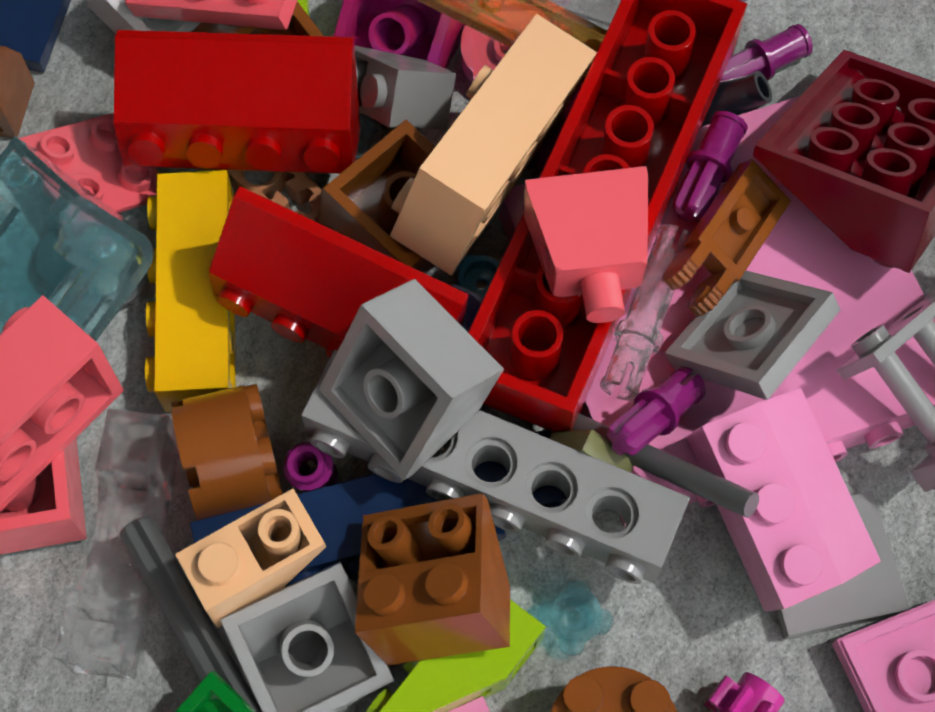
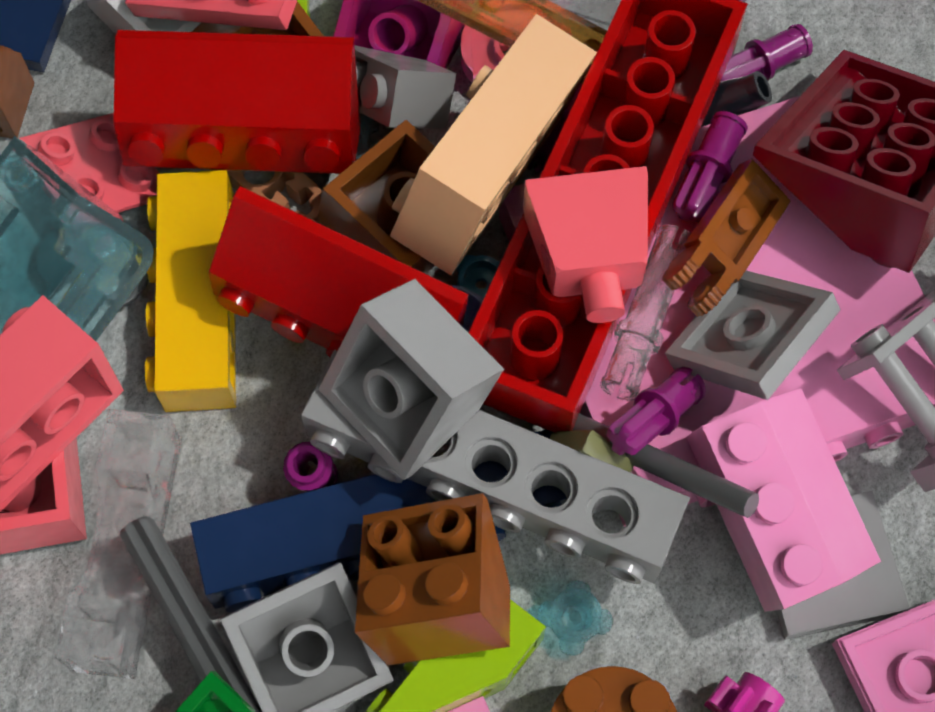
dark orange brick [171,383,282,521] -> none
light nougat slope [175,489,326,628] -> none

